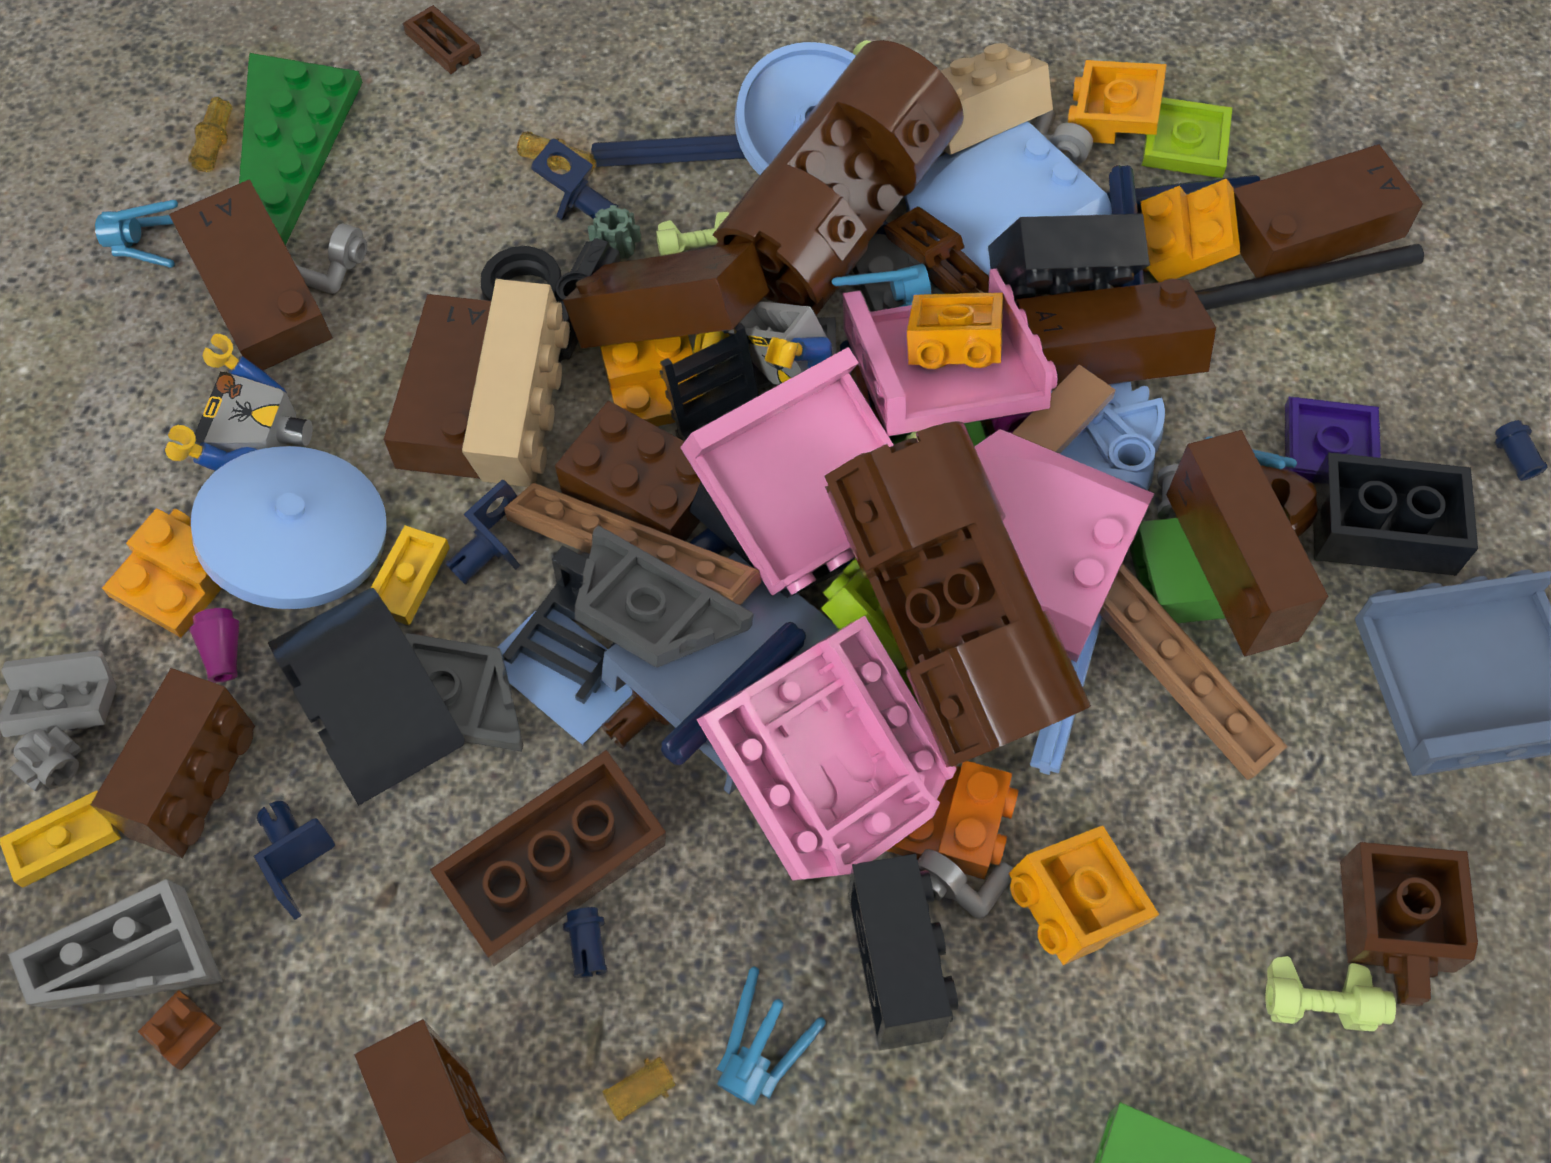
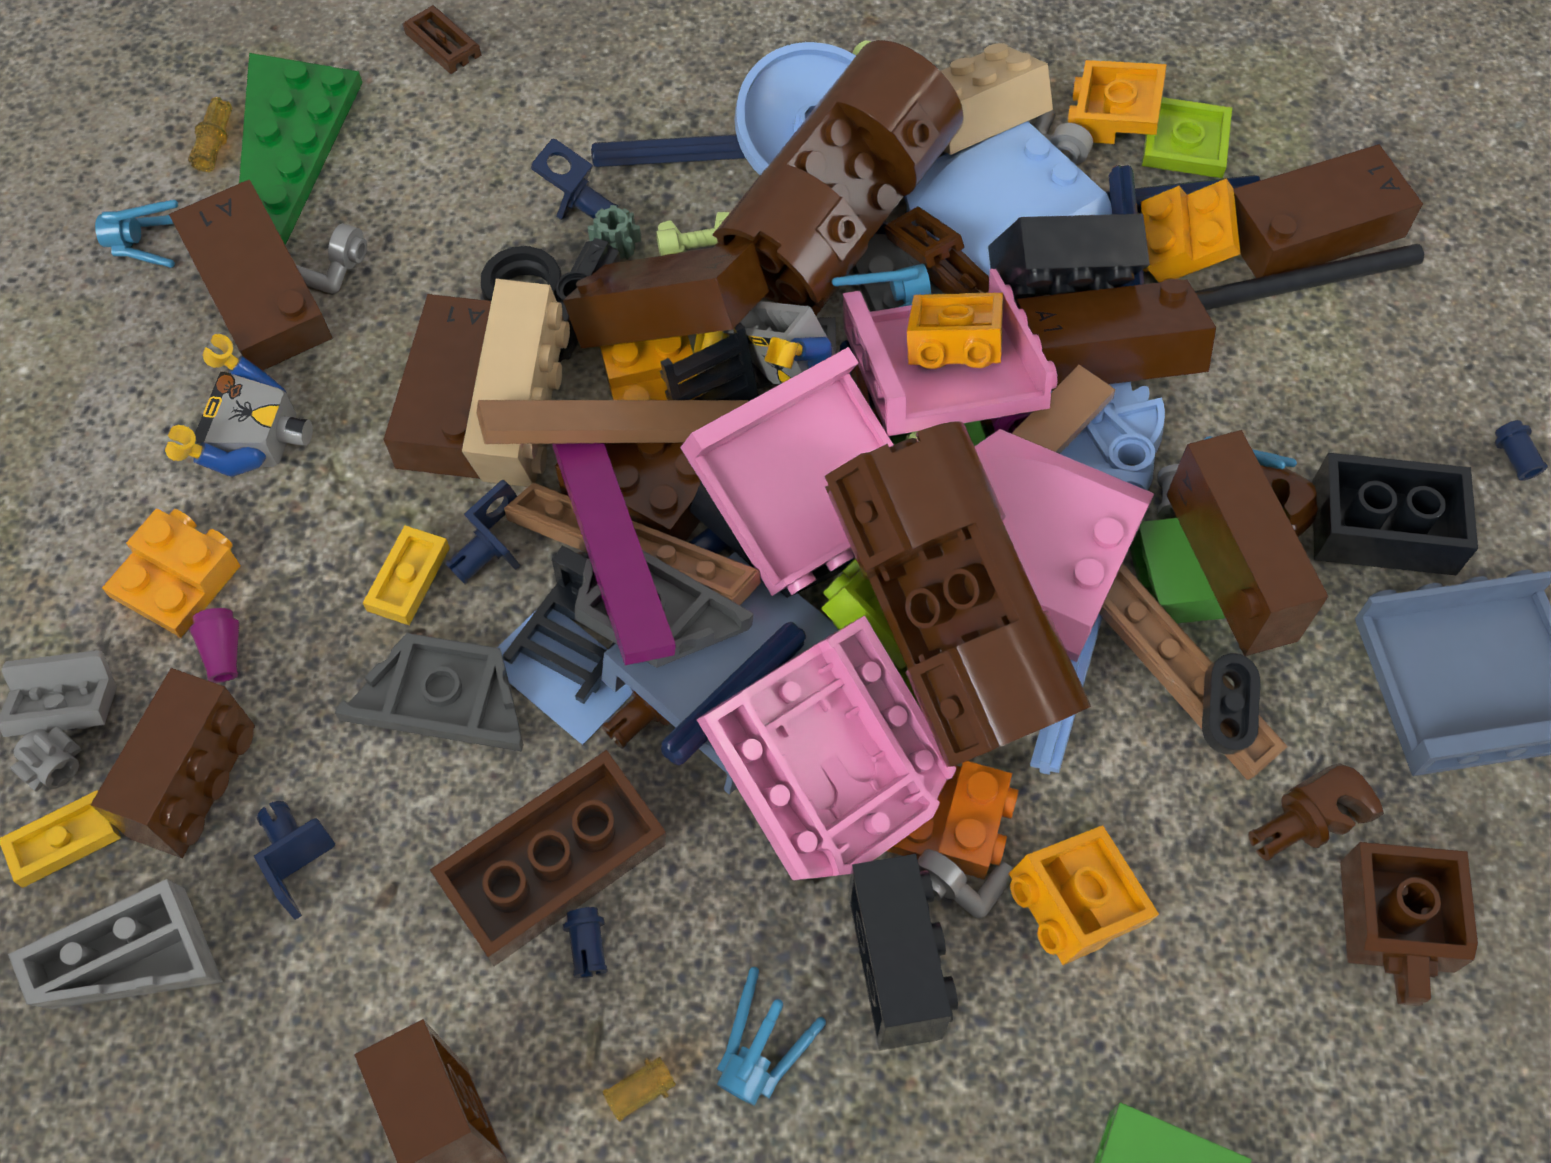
dark orange tile [138,990,221,1070] -> none
light blue dish [191,446,386,609] -> none
black panel [268,588,465,806] -> none
clear yellow axle [517,131,596,176] -> none
yellowish green piece [1265,956,1396,1031] -> none
dark purple tile [1285,396,1381,482] -> none
none -> medium nougat tile [476,400,748,444]
none -> magenta tile [553,443,676,665]
none -> black plate [1202,653,1260,755]
none -> reddish brown piece [1248,763,1384,861]

